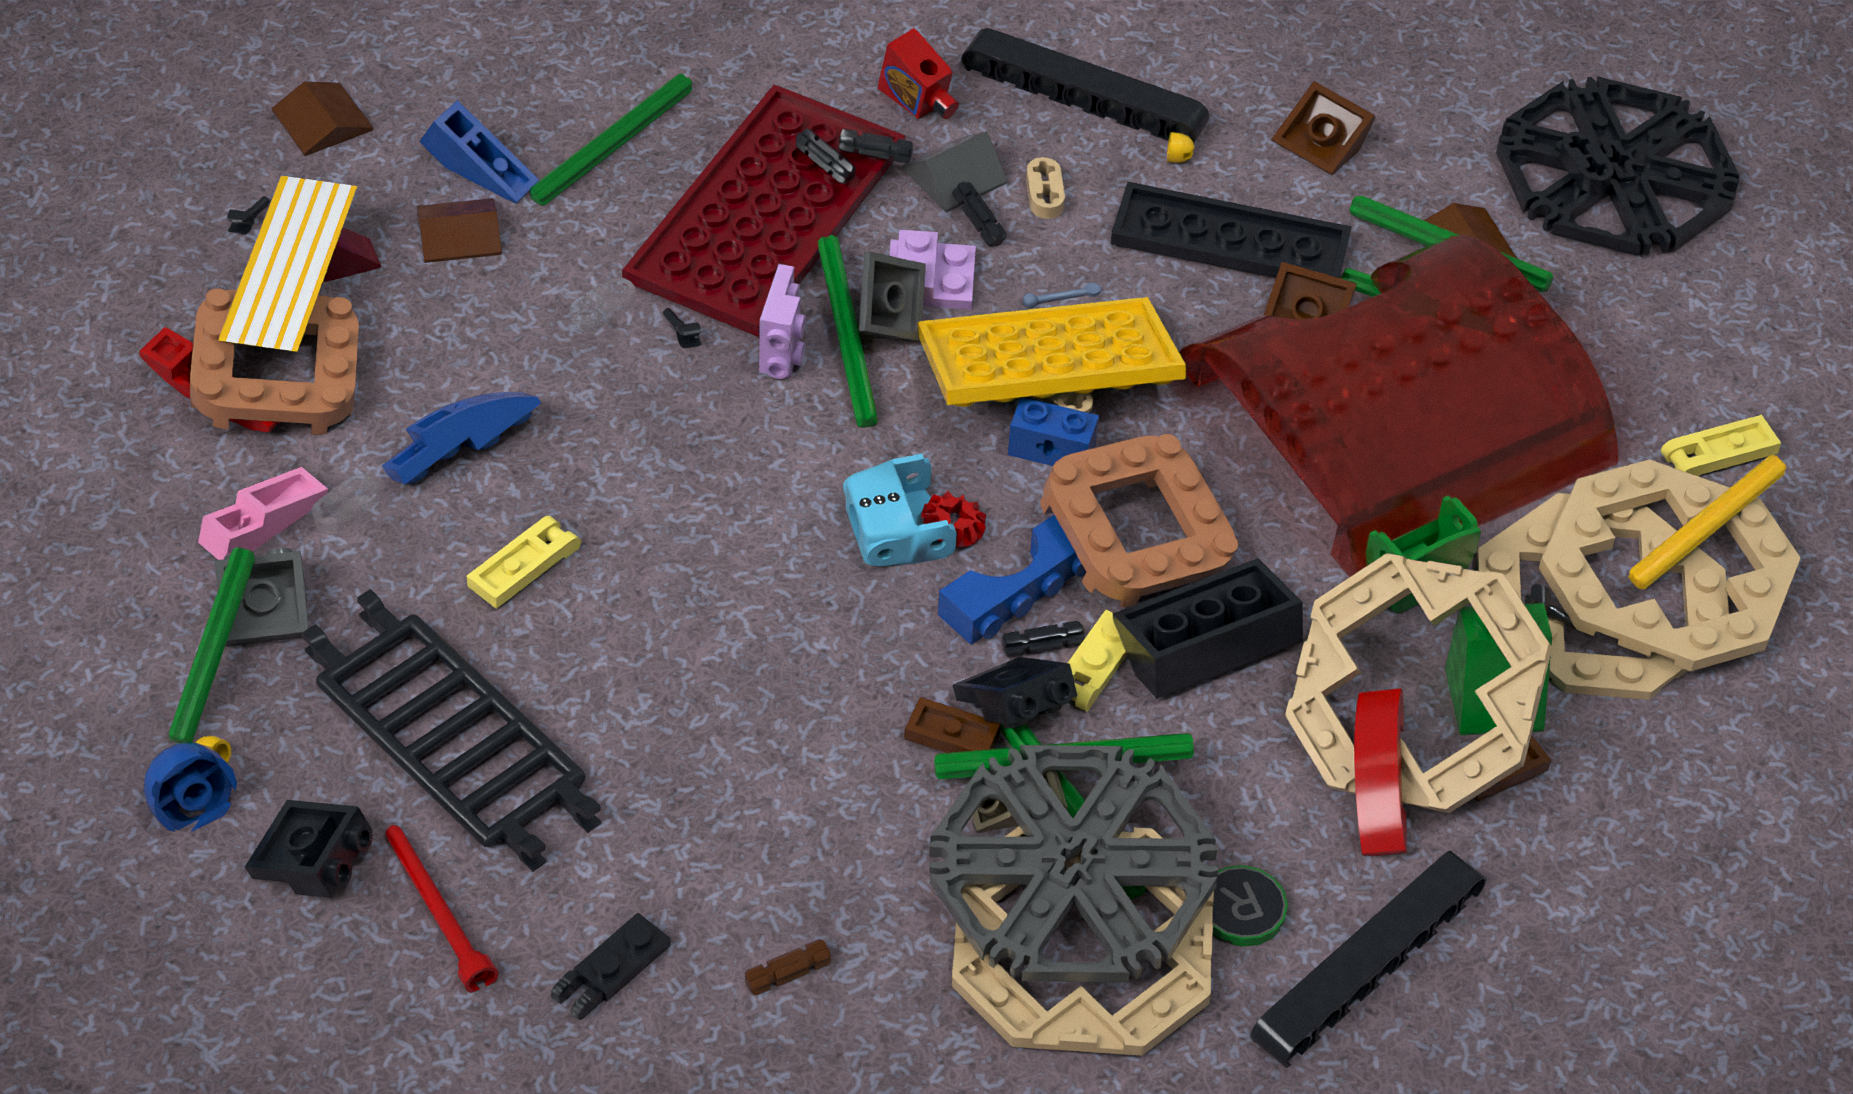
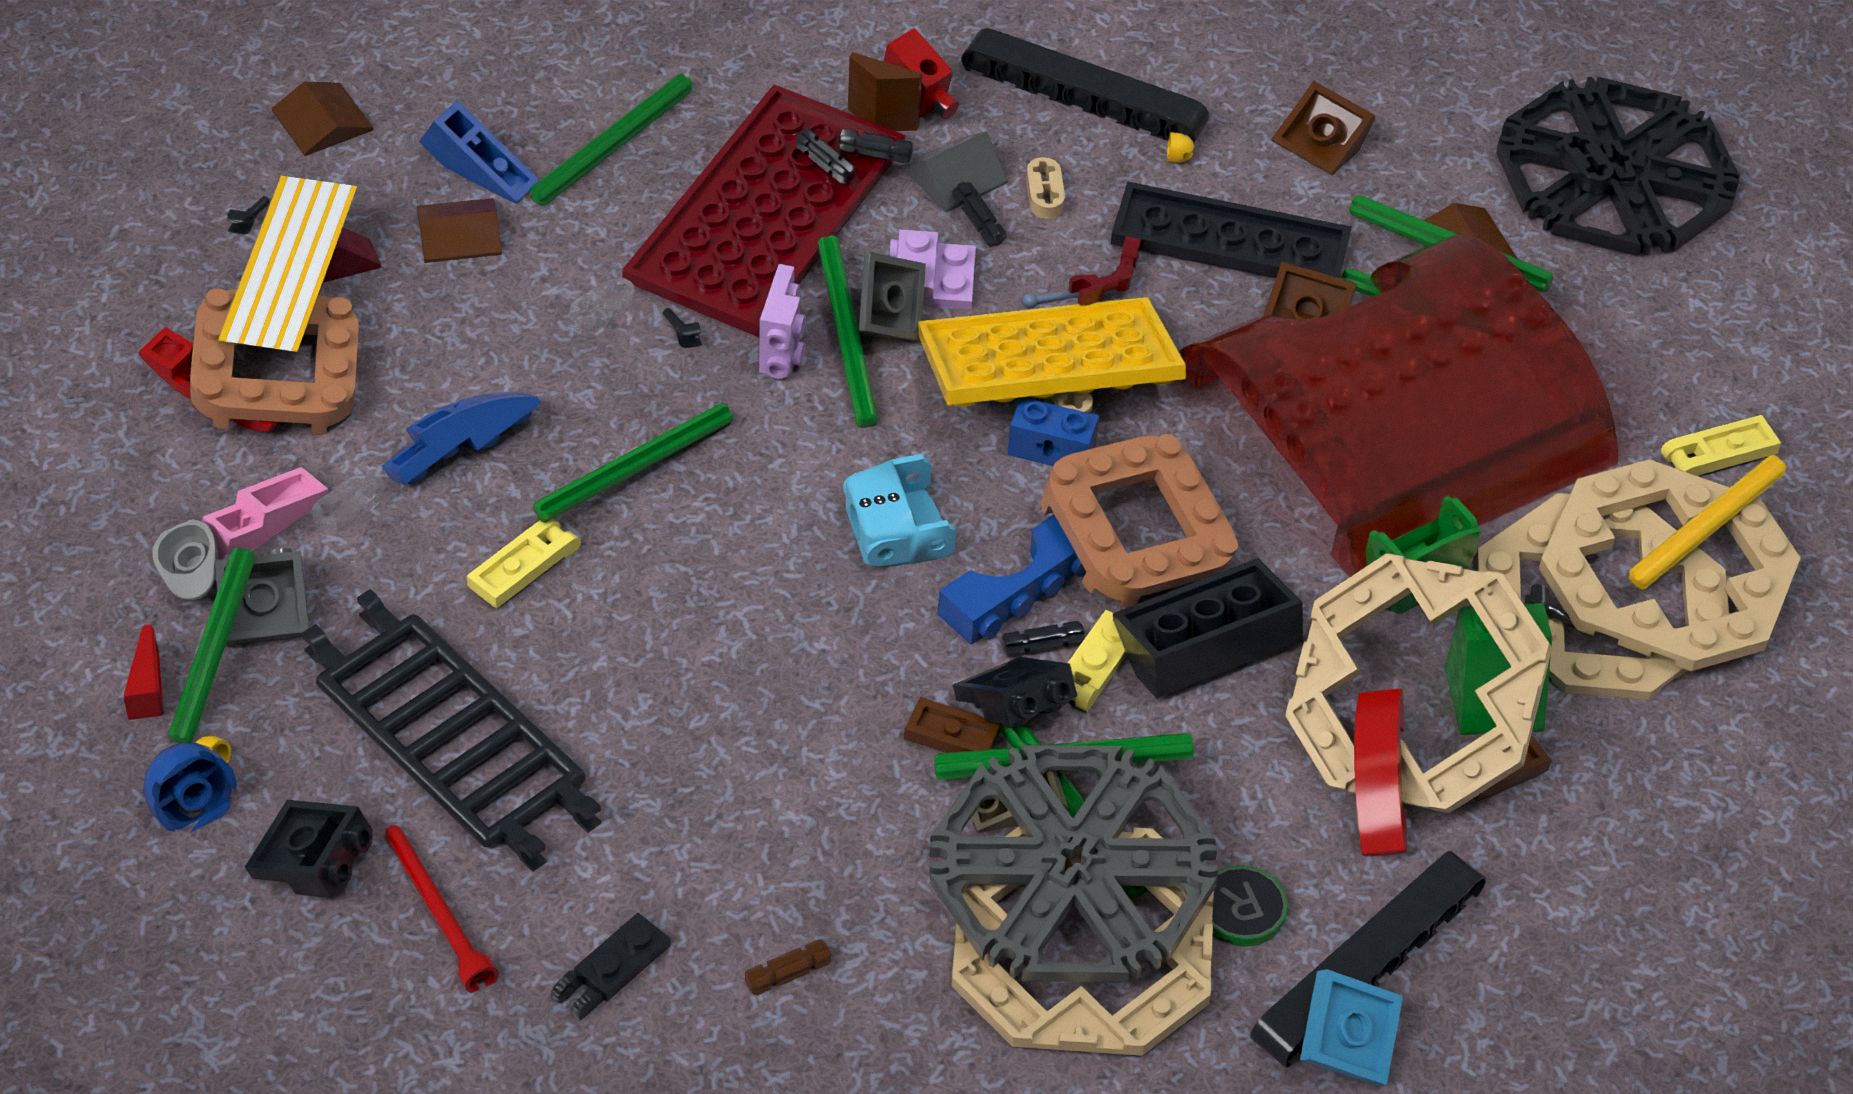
red gear [921,490,986,547] -> none
none -> red slope [123,625,164,720]
none -> light grey piece [152,519,219,600]
none -> green axle [533,403,733,522]
none -> reddish brown slope [848,52,922,131]
none -> dark red piece [1068,236,1141,305]
none -> dark azure plate [1300,969,1403,1086]

